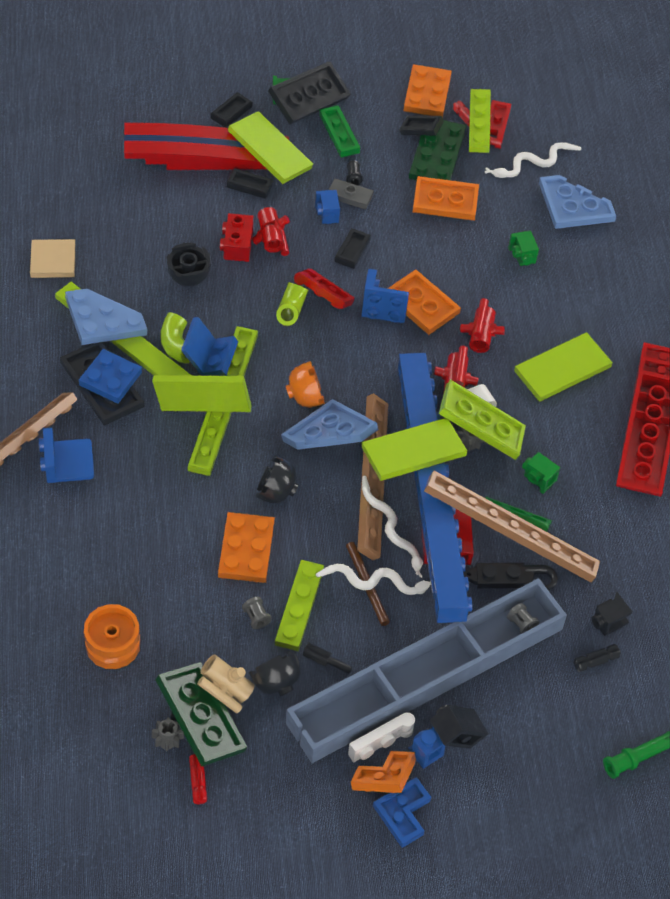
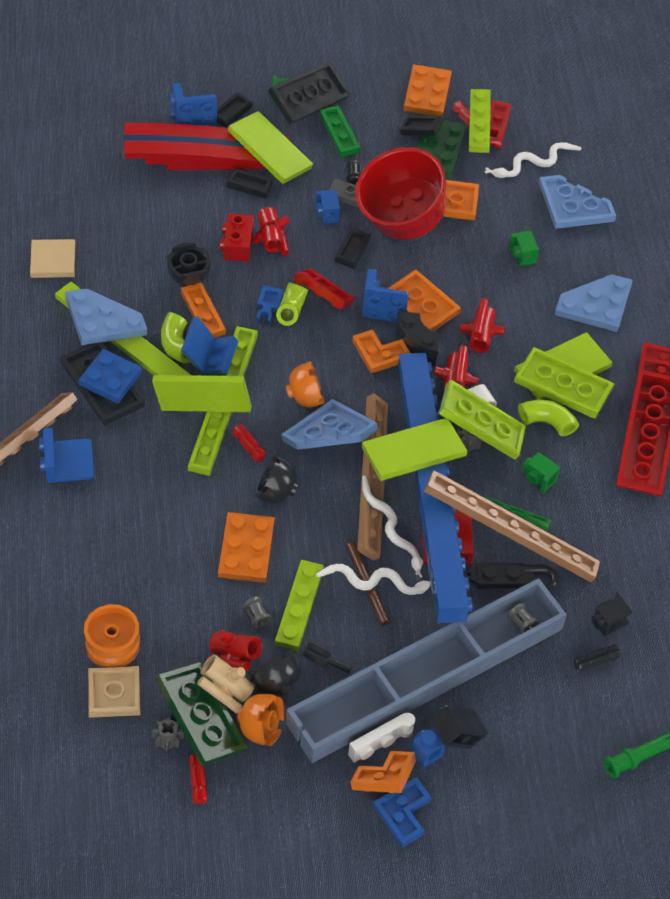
none -> tan tile [88,666,140,718]
none -> blue bracket [169,83,217,126]
none -> orange plate [181,283,226,338]
none -> red pin [207,630,262,671]
none -> red axle [233,424,266,462]
none -> orange cylinder [238,694,285,746]
none -> blue plate [256,285,284,325]
none -> orange plate [352,329,410,374]
none -> red piece [355,147,446,240]
none -> black brick [396,311,440,367]
none -> lime tile [514,347,615,419]
none -> lime cylinder [518,399,579,436]
none -> medium blue plate [555,274,633,332]

